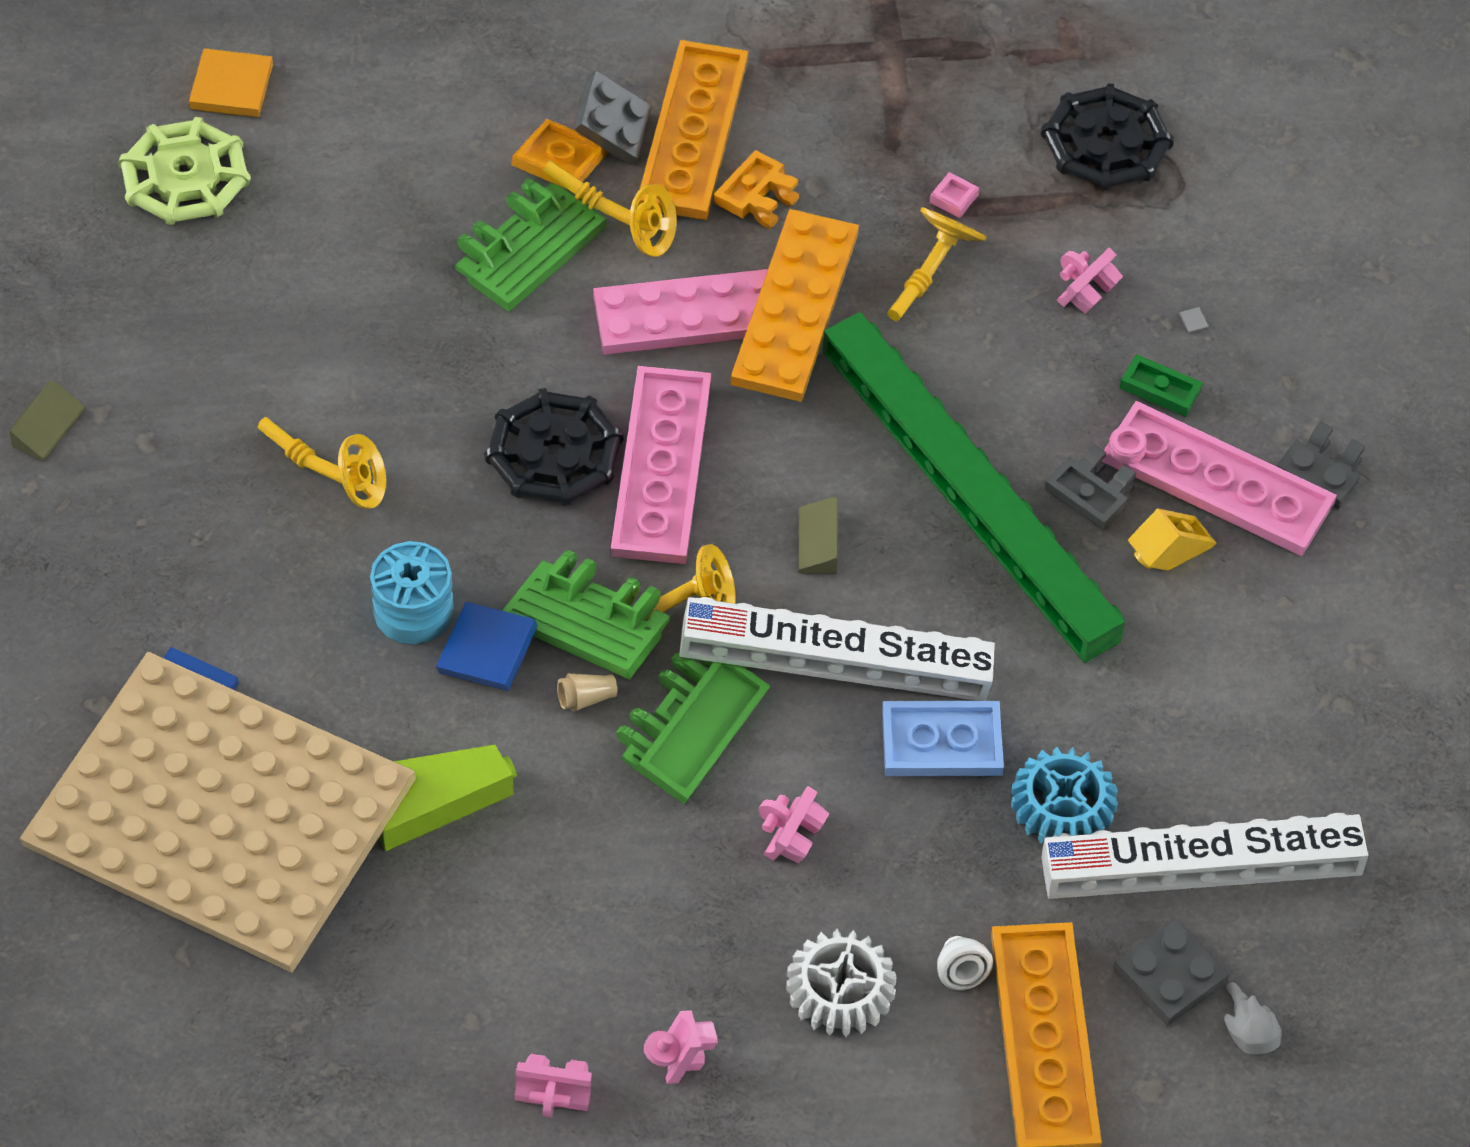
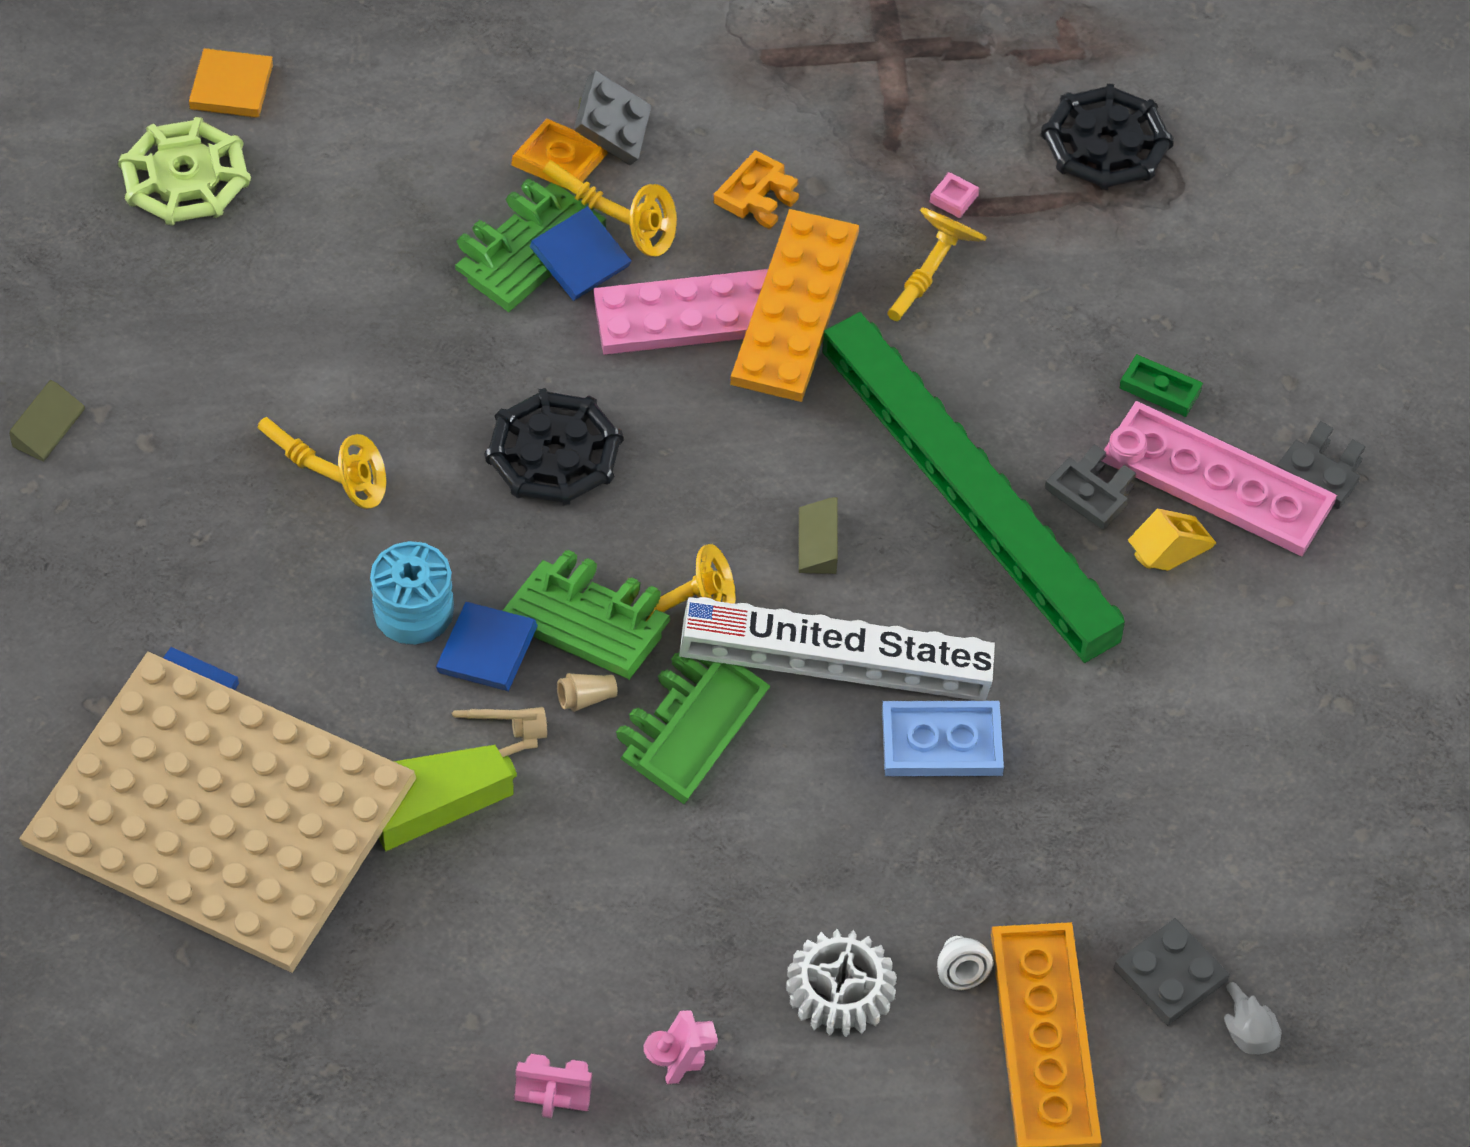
bright pink plate [611,366,711,564] -> none
light orange plate [637,40,748,220] -> none
bright pink hips [758,786,829,864] -> none
medium azure gear [1011,747,1118,845] -> none
white brick [1041,813,1368,899] -> none
bright pink hips [1057,247,1123,314] -> none
light grey window [1179,307,1209,334] -> none
none -> tan plant [452,707,547,757]
none -> blue tile [530,206,631,301]

